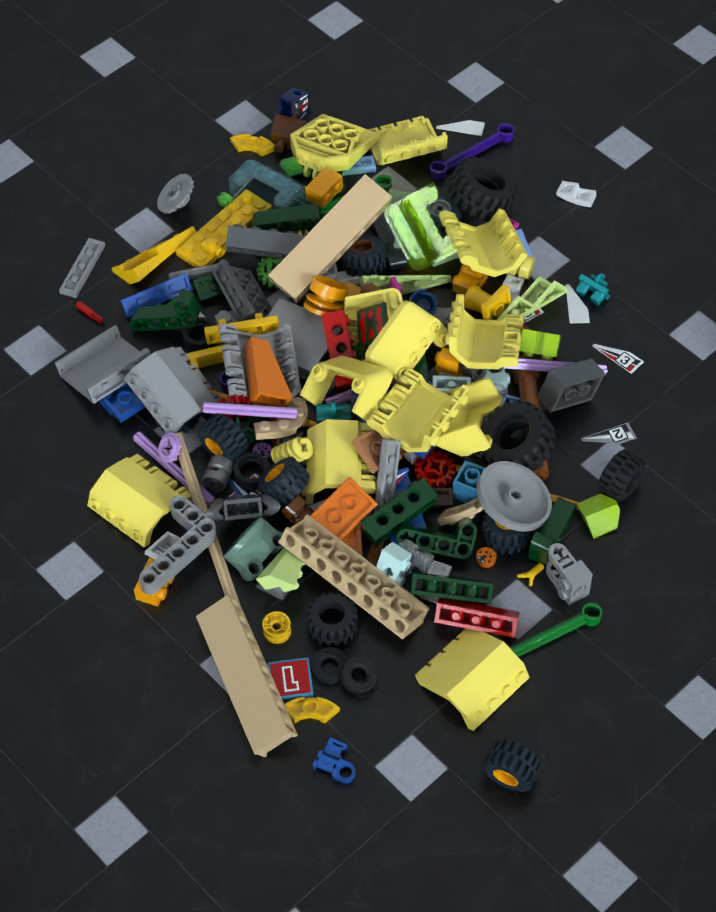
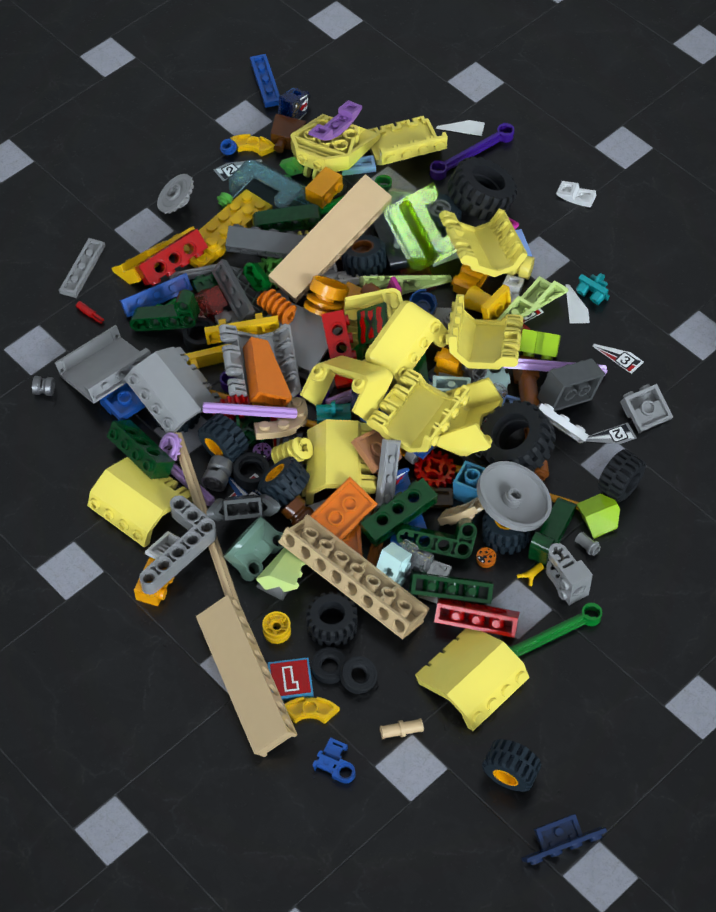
none -> flat silver wheel [32,376,55,396]
none -> dark green brick [107,420,175,479]
none -> red brick [134,229,208,286]
none -> clear red brick [194,285,228,317]
none -> sticker [214,159,263,181]
none -> blue plate [220,139,237,155]
none -> green beam [243,262,270,292]
none -> blue plate [250,54,282,108]
none -> orange piece [257,289,297,325]
none -> medium lavender slope [309,100,362,141]
none -> tan pin [380,718,424,739]
none -> dark blue bracket [521,814,607,865]
none -> white plate [537,403,589,443]
none -> light grey pin [575,532,601,556]
none -> light grey plate [620,384,673,433]

